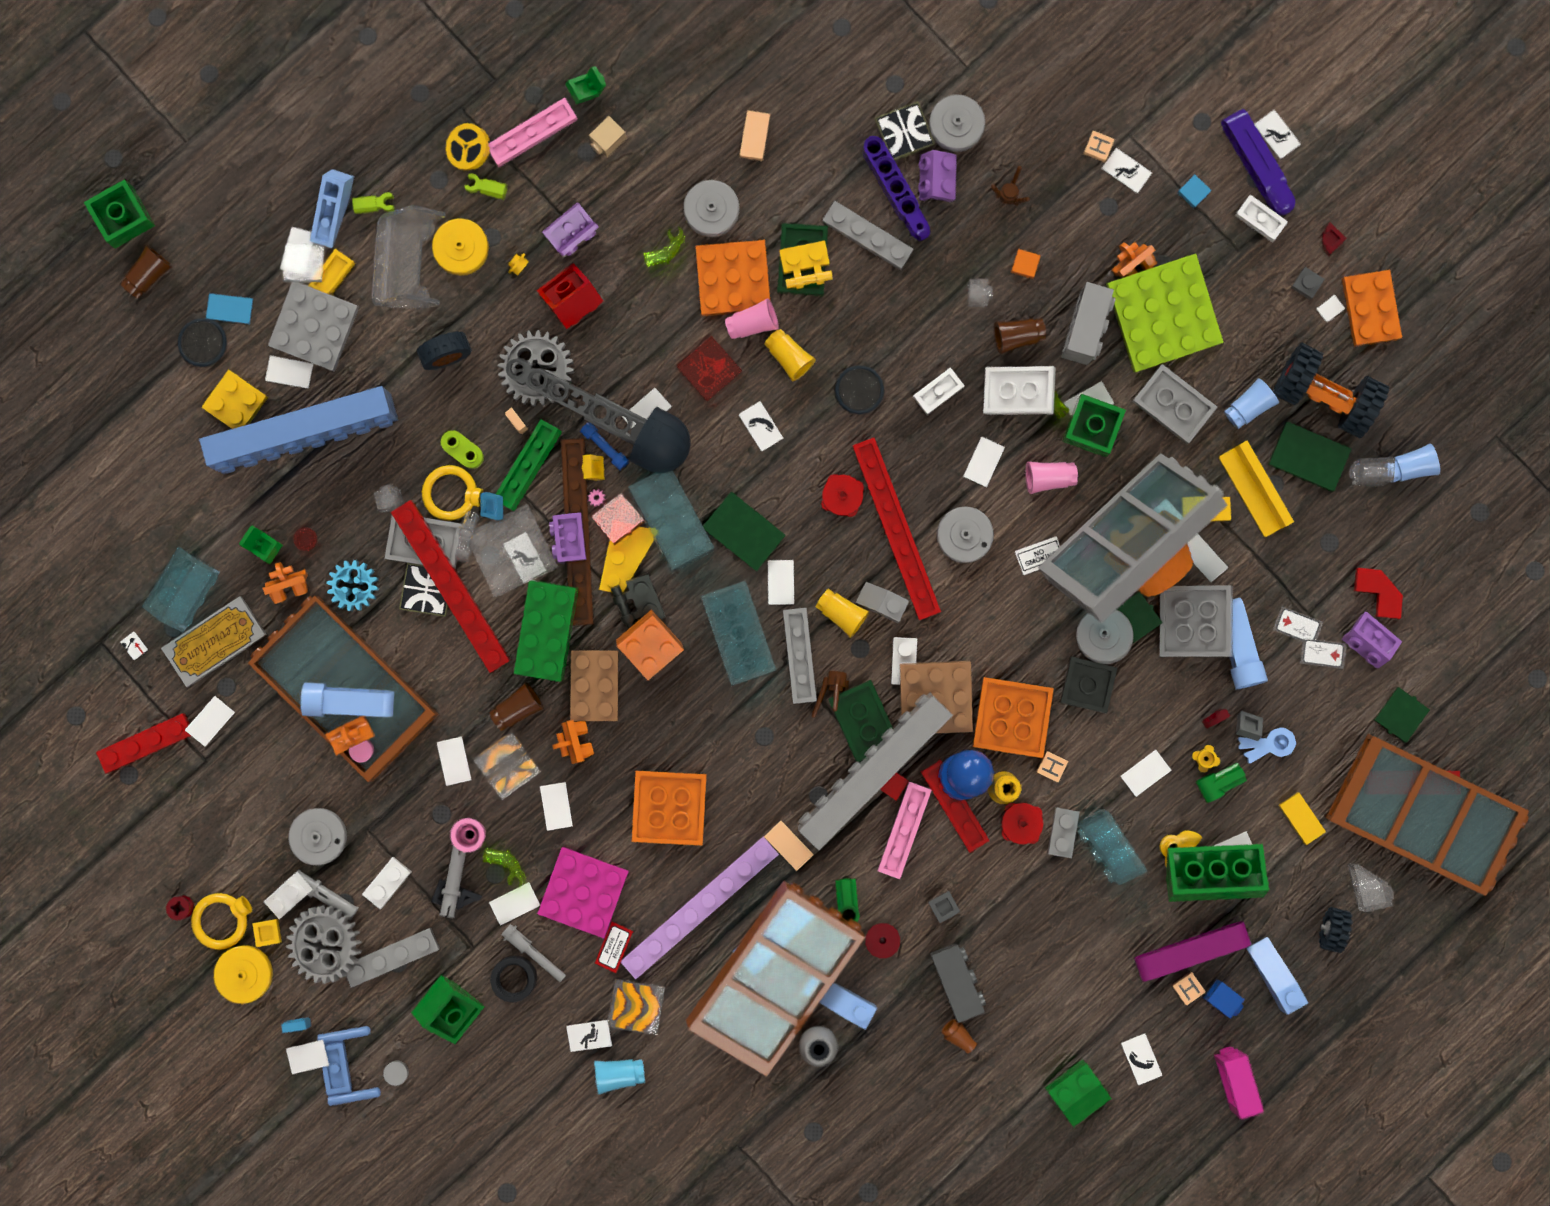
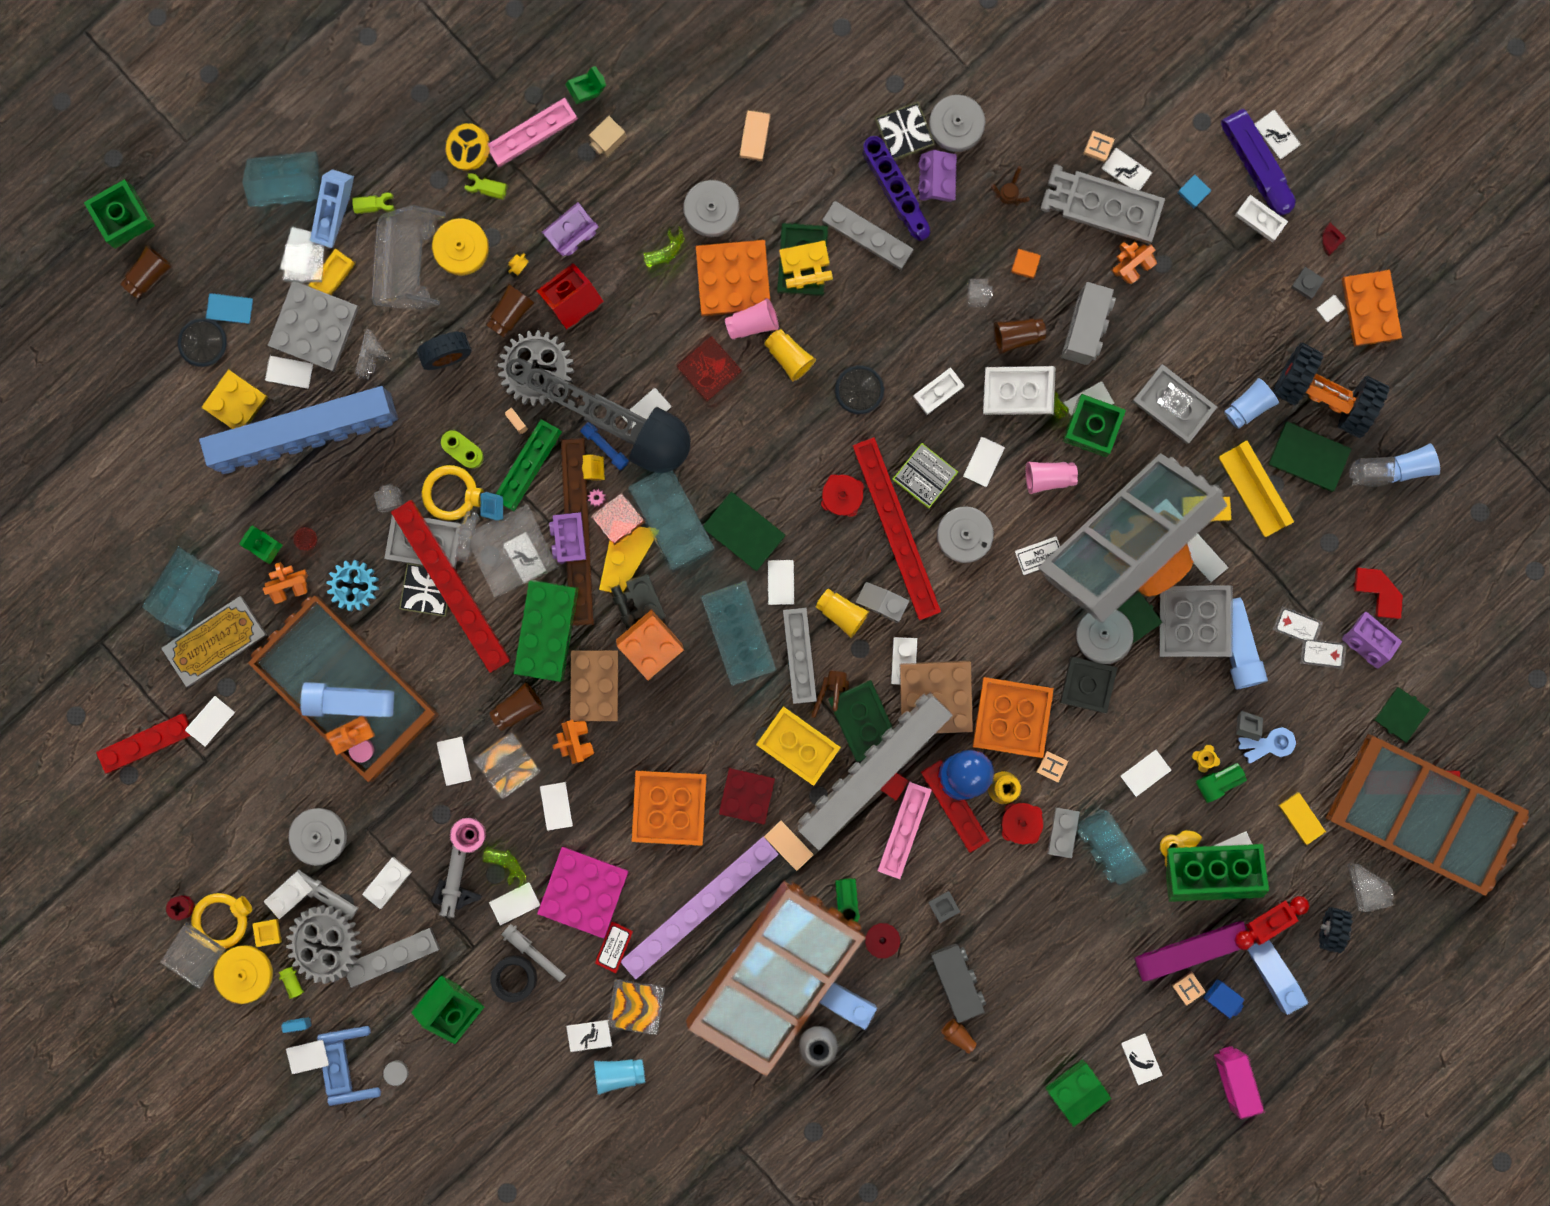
white sticker [121,632,148,660] -> none
white sticker [739,401,783,451] -> none
lime plate [1106,254,1224,372] -> none
dark red tile [1201,709,1230,728] -> none
none -> clear tile [160,923,226,989]
none -> clear light blue slope [242,151,320,207]
none -> lime pin [279,966,304,999]
none -> clear slope [355,329,392,380]
none -> reddish brown plant [486,284,535,338]
none -> dark red plate [719,768,775,825]
none -> yellow plate [756,706,841,786]
none -> light grey tile [892,443,958,509]
none -> light grey hinge [1040,165,1165,244]
none -> clear plate [1157,383,1194,418]
none -> red plate [1235,896,1309,950]

